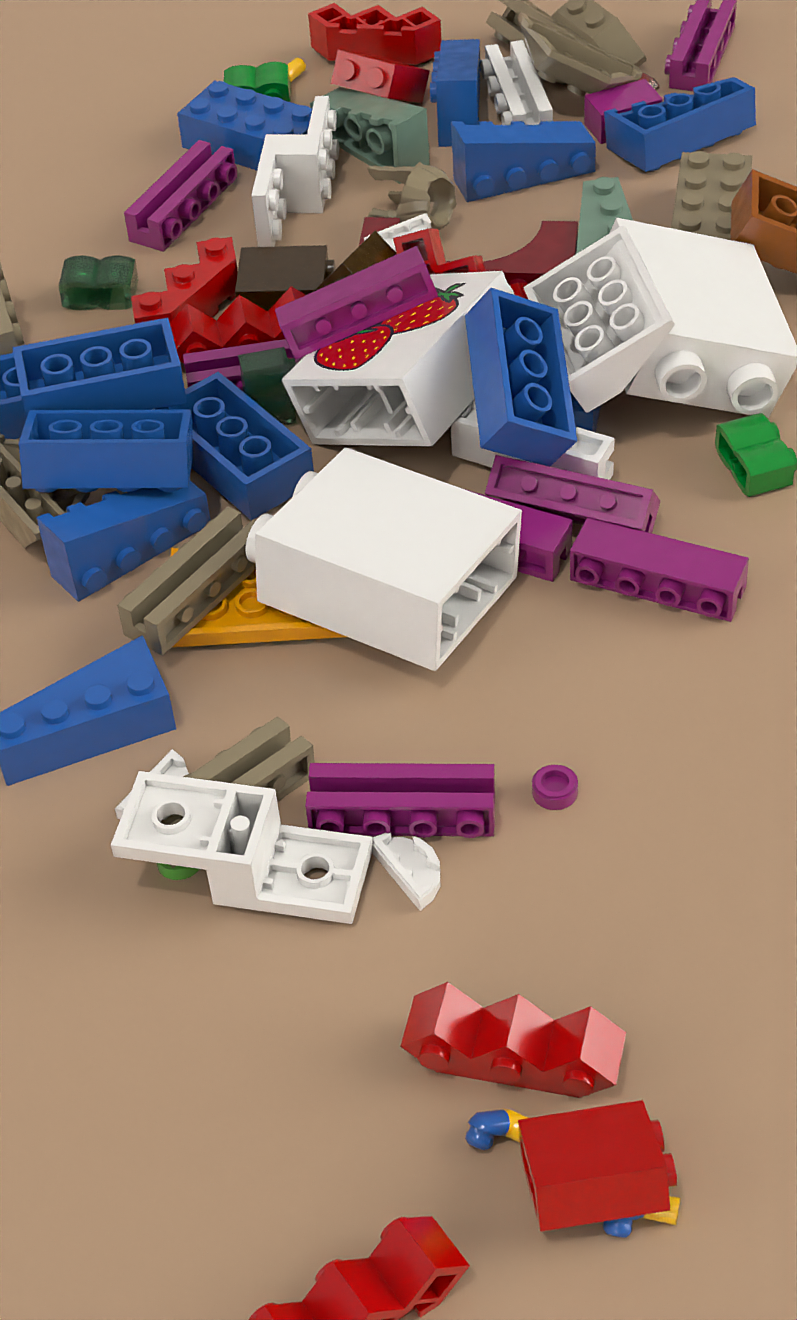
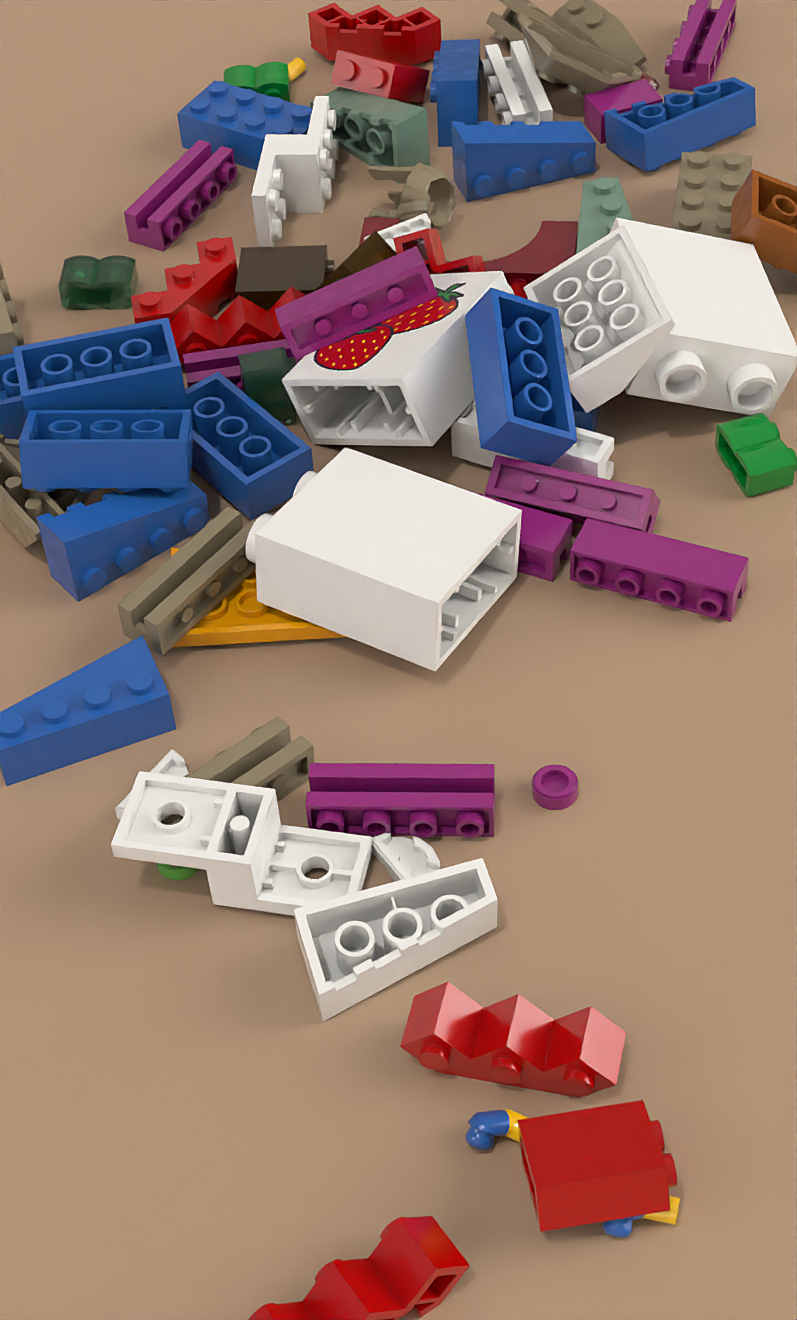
none -> white wedge [293,858,498,1022]

